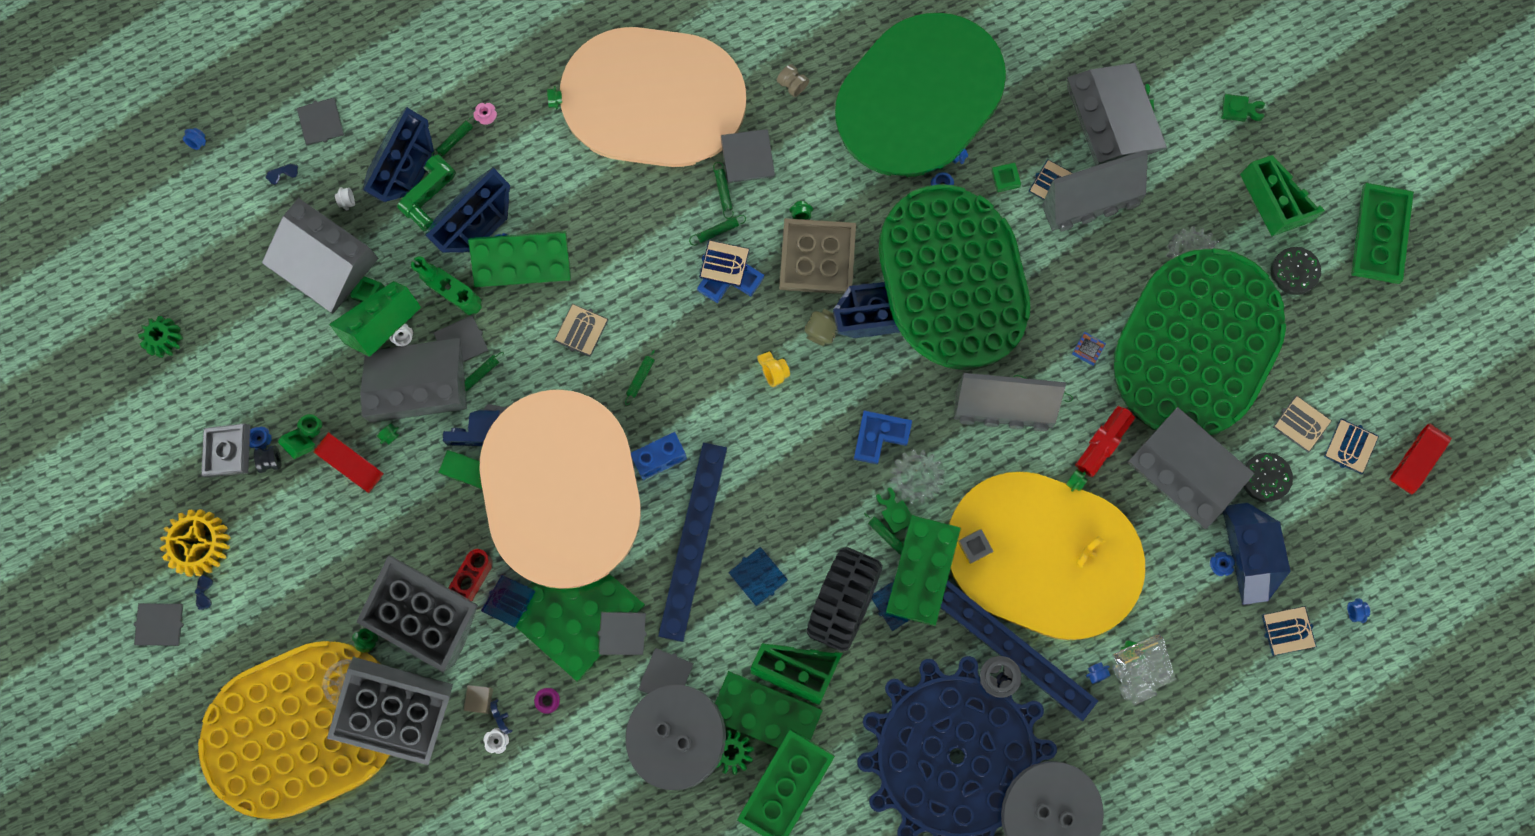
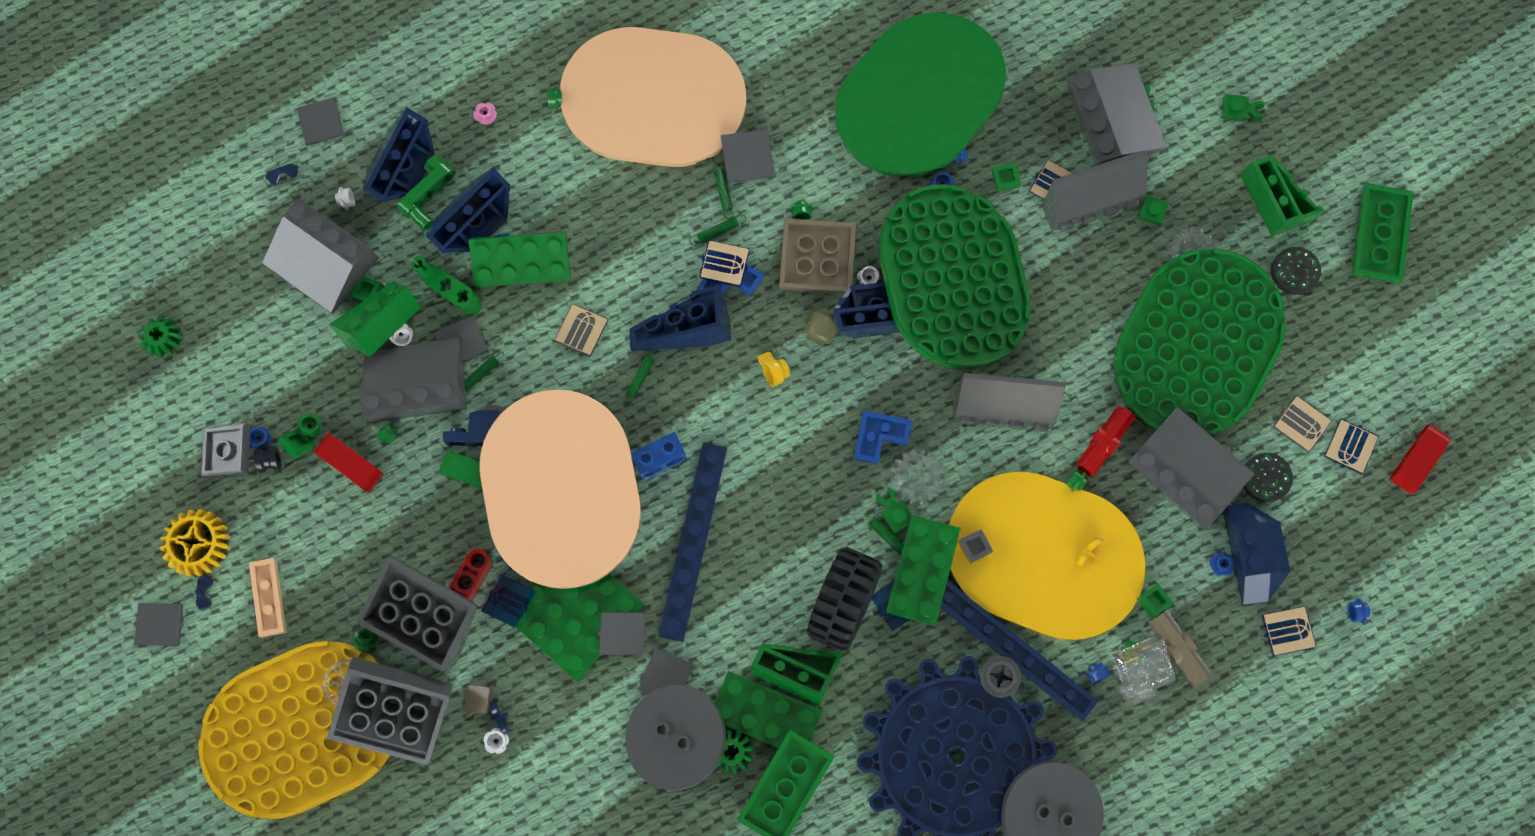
blue plate [183,128,206,150] -> none
green piece [432,116,476,157] -> none
magenta plate [534,688,560,714] -> none
piece [728,547,788,606] -> none
dark tan wheel [777,64,809,97] -> none
tile [1072,332,1106,366] -> none
none -> light nougat plate [249,558,287,638]
none -> dark blue wedge [630,285,731,351]
none -> white plate [857,266,881,285]
none -> green plate [1137,583,1174,619]
none -> green plate [1138,195,1169,226]
none -> dark tan piece [1148,610,1212,687]

